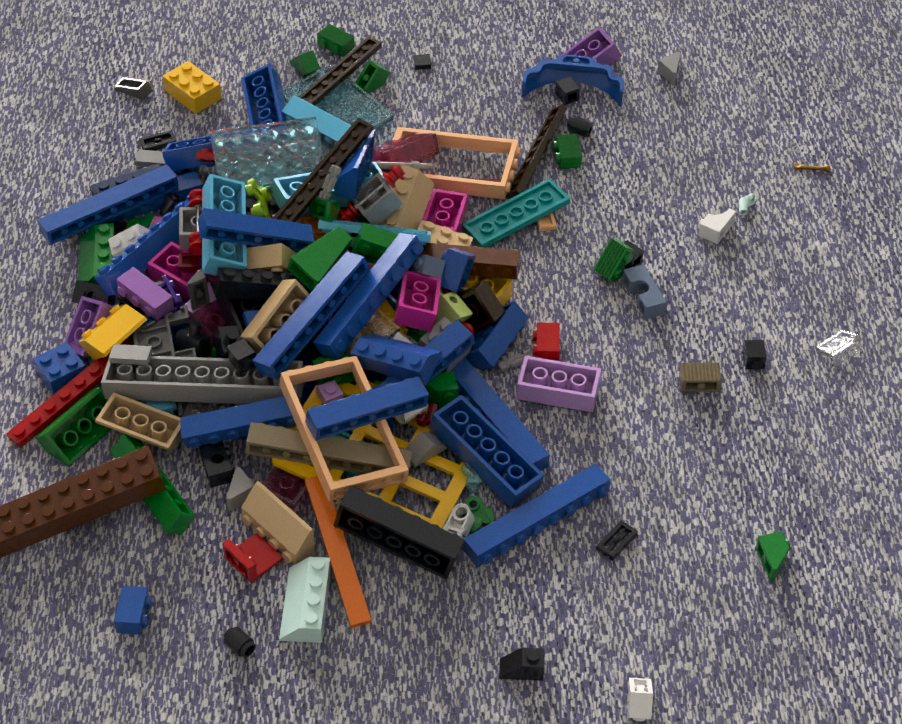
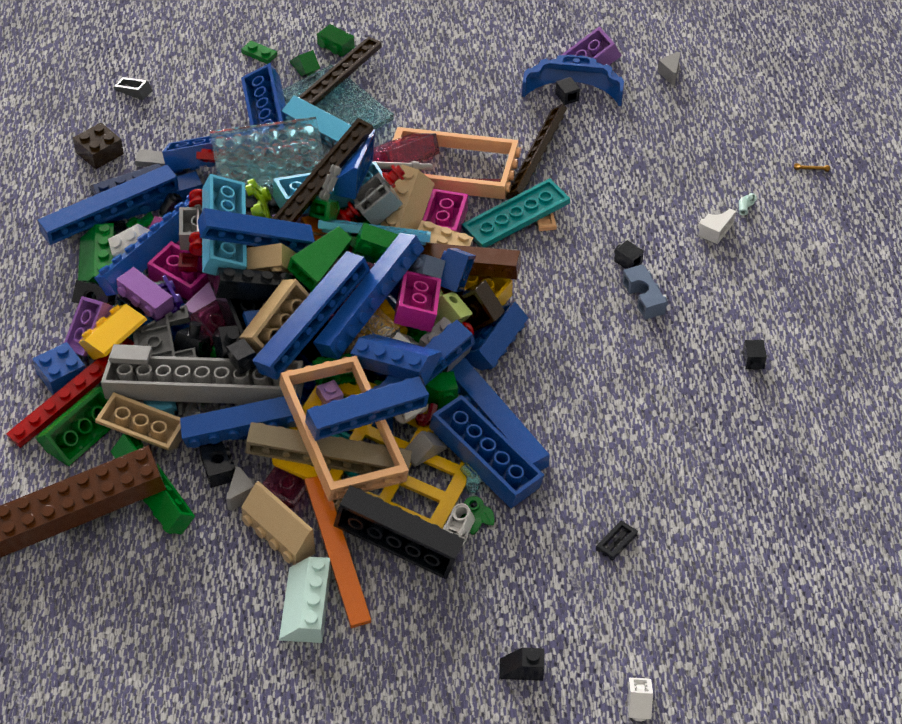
blue brick [114,586,153,635] -> none
black tile [139,130,177,151] -> none
yellow brick [162,61,222,114] -> none
dark grey slope [187,269,210,310] -> none
red bracket [222,533,283,583] -> none
black brick [224,626,256,658] -> none
green slope [352,60,391,96] -> none
black tile [413,54,431,70] -> none
blue brick [463,463,611,567] -> none
light grey axle [497,350,533,373] -> none
lavender brick [517,356,601,413] -> none
red brick [532,322,560,361] -> none
green brick [553,134,582,169] -> none
black brick [567,115,593,137] -> none
green brick [593,238,634,282] -> none
dark tan brick [679,362,721,392] -> none
green slope [756,531,790,581] -> none
clear bracket [816,330,862,368] -> none
none -> dark brown brick [73,122,124,170]
none -> green plate [241,40,278,64]

